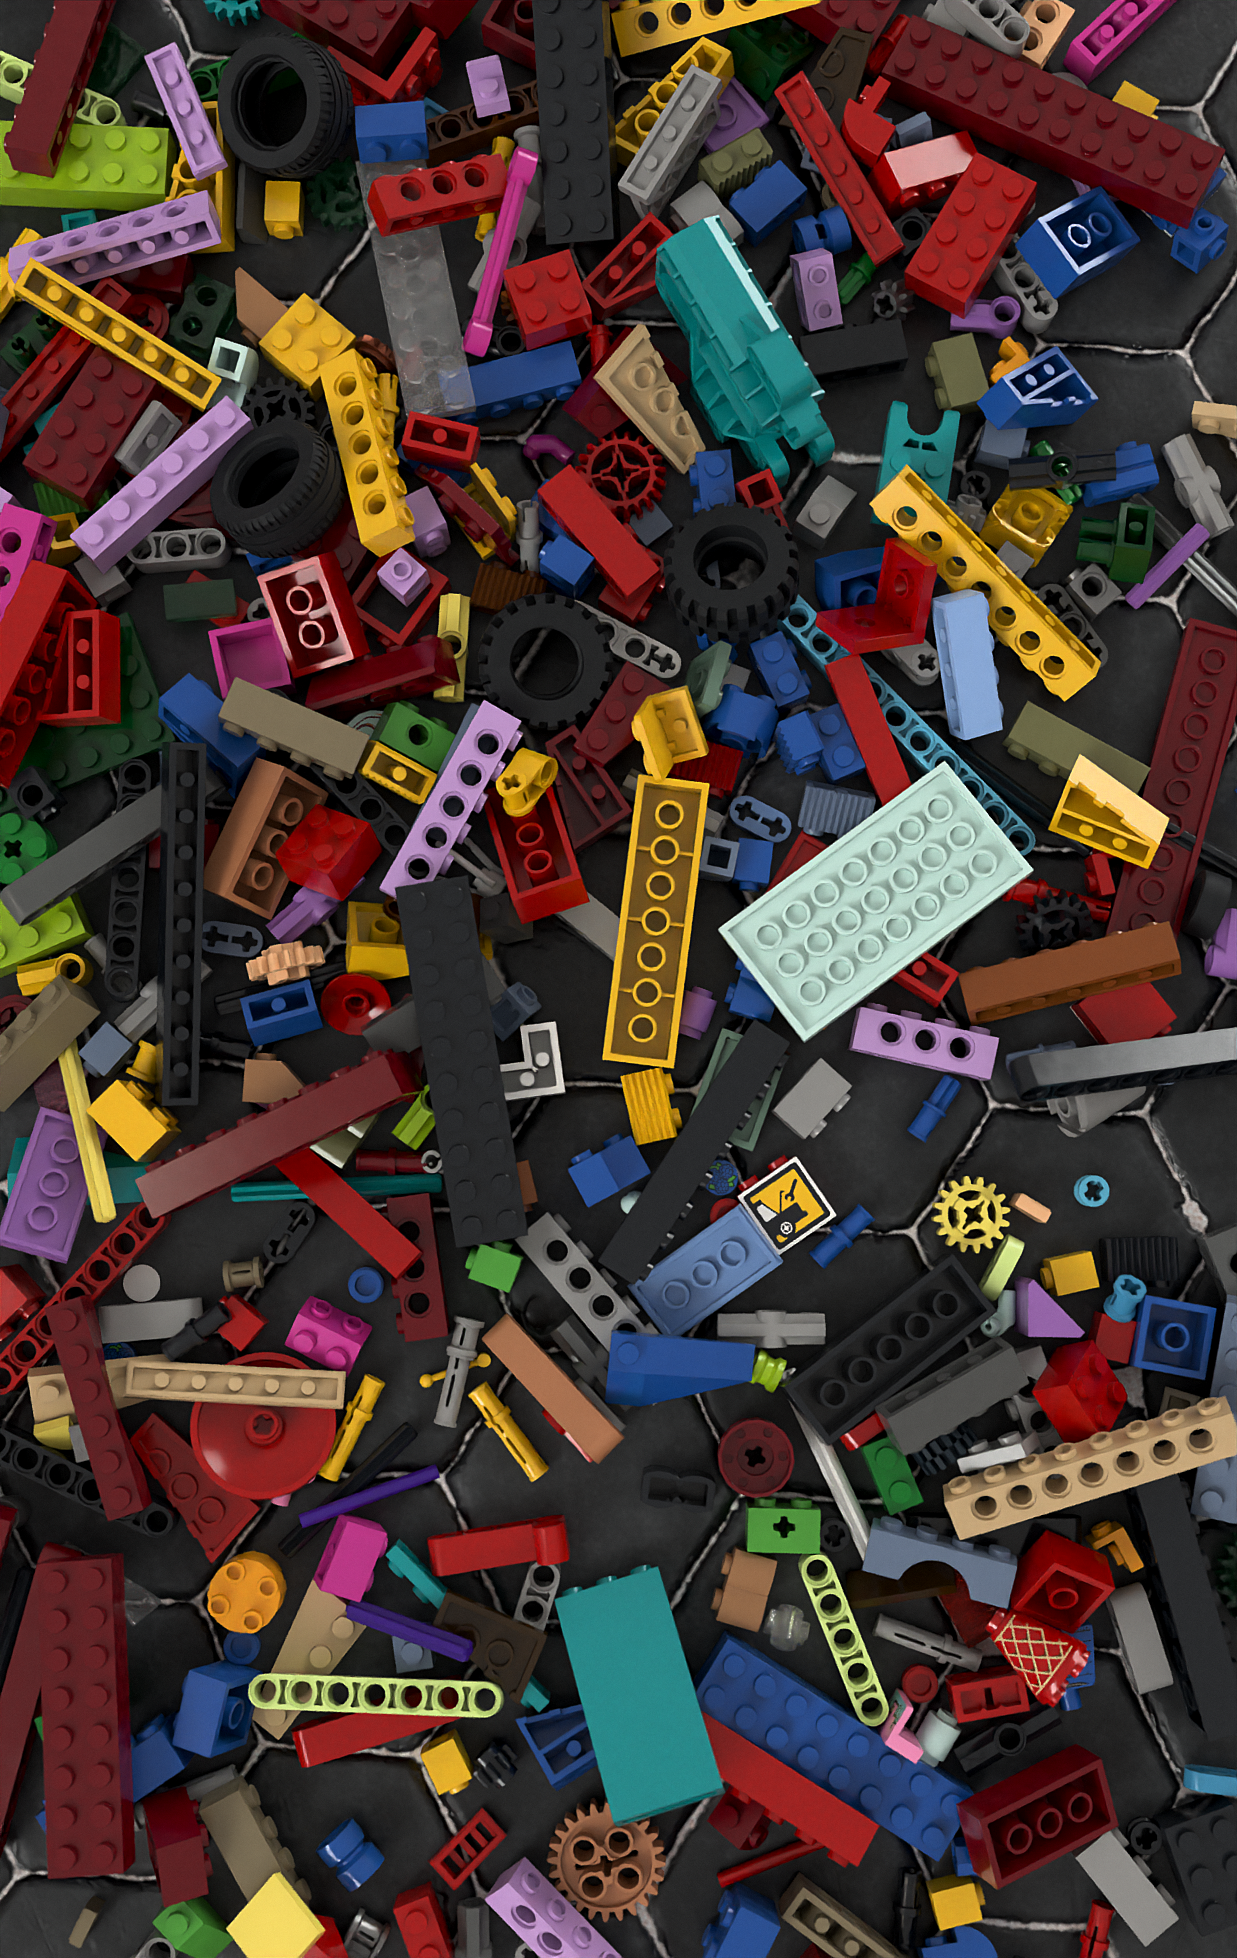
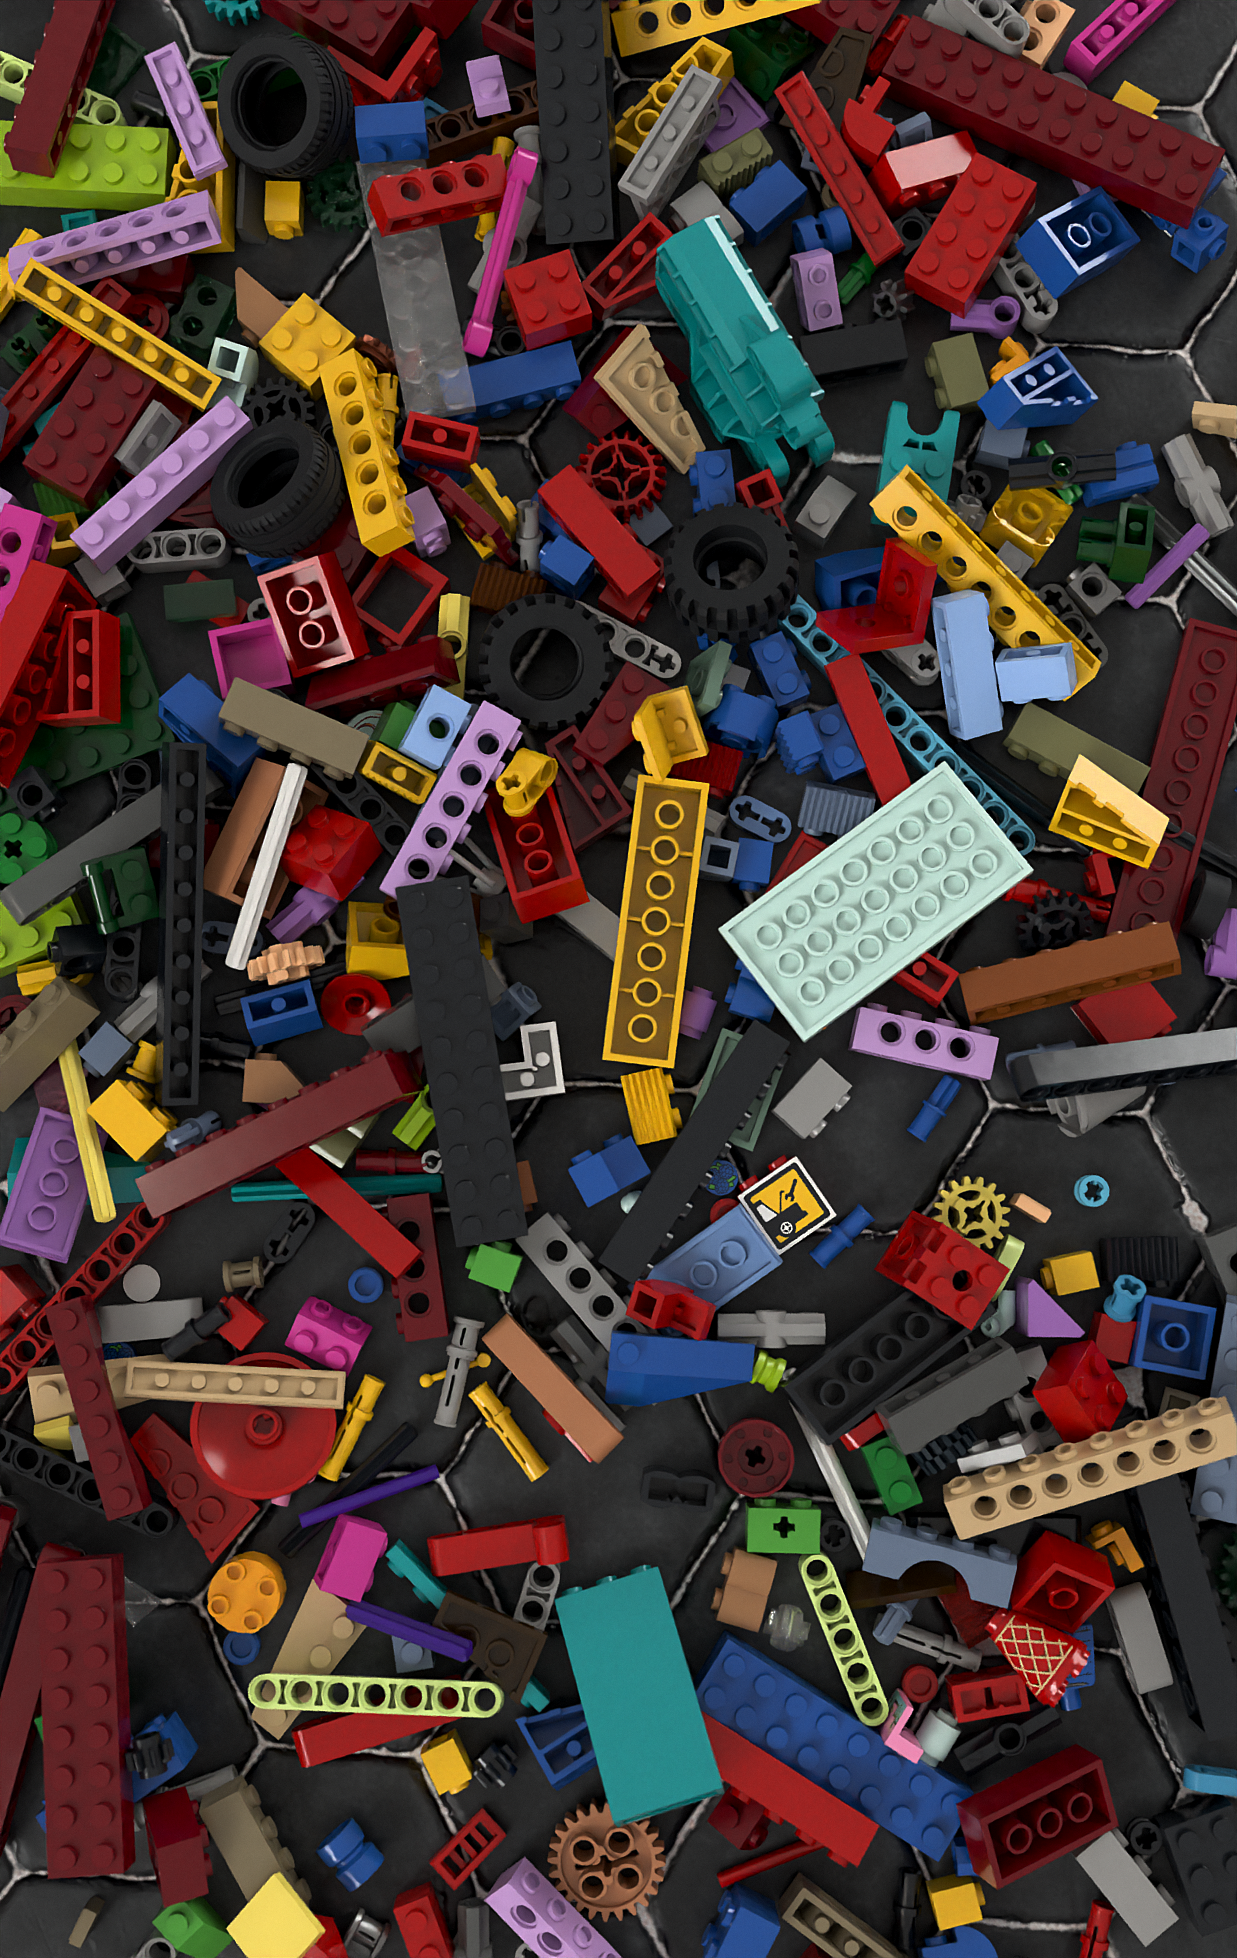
blue brick [172,1659,263,1758] -> none
lavender brick [377,547,430,607] -> none
magenta arm [523,434,576,466] -> none
red pin [586,325,613,370] -> none
none -> black brick [47,923,107,976]
none -> dark green plate [80,845,159,934]
none -> black gear [124,1731,175,1779]
none -> sand blue axle [164,1110,222,1152]
none -> white axle [225,763,308,970]
none -> light blue brick [396,684,472,771]
none -> red brick [625,1279,716,1341]
none -> sand blue axle [873,1599,919,1646]
none -> red bracket [874,1210,1010,1331]
none -> light blue brick [995,642,1078,704]

